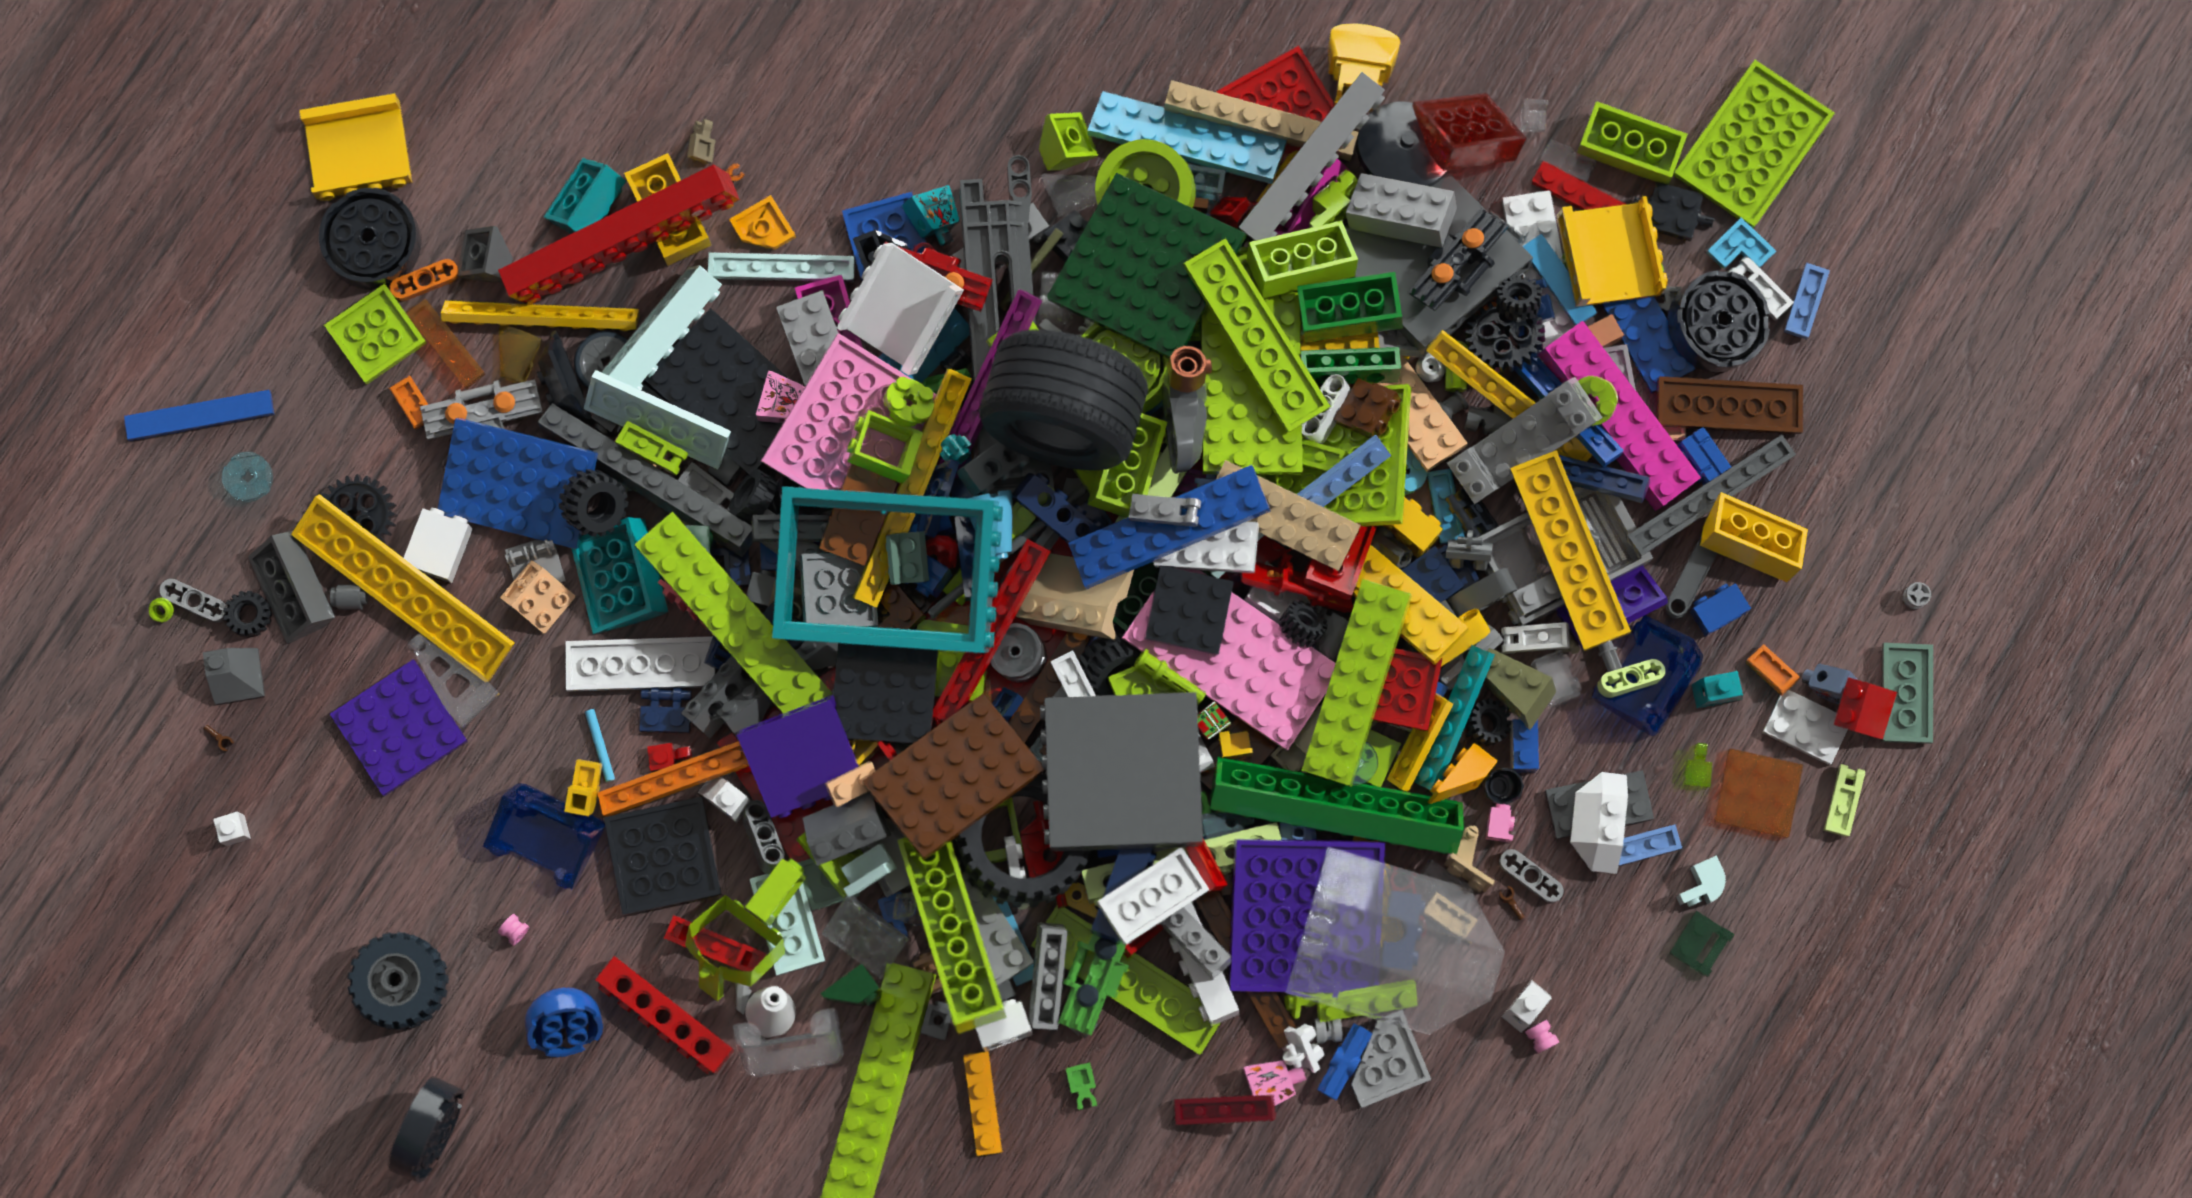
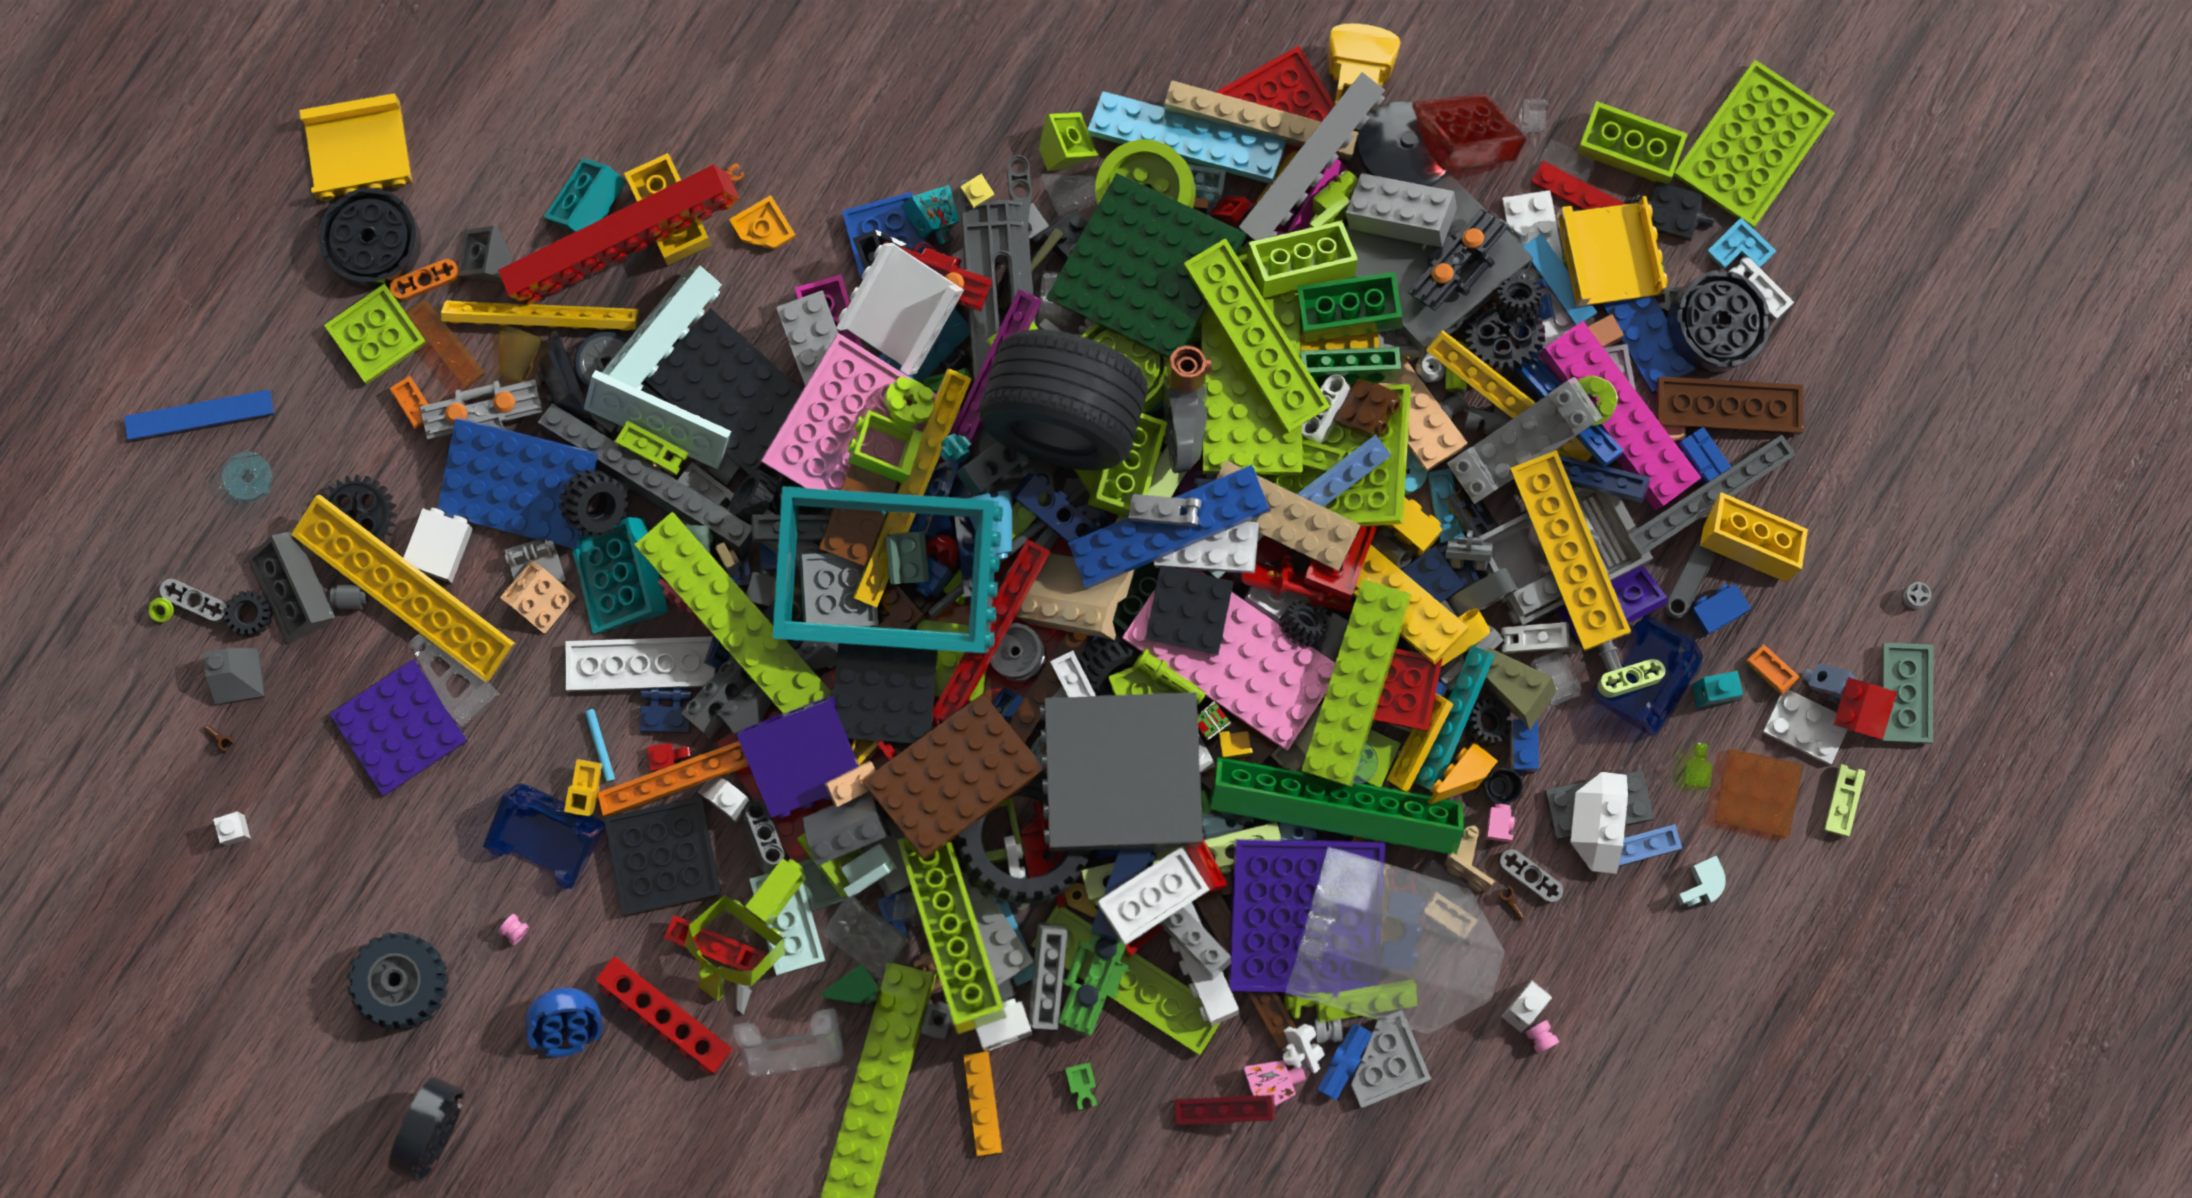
dark tan plate [687,119,715,164] -> none
light aqua plate [708,252,855,282] -> none
white cone [746,987,796,1037] -> none
bright pink torso [756,371,805,423] -> none
clear green plate [1669,911,1735,977] -> none
medium blue plate [1784,263,1830,340] -> none
none -> tan plate [716,542,740,577]
none -> light yellow plate [960,174,995,209]

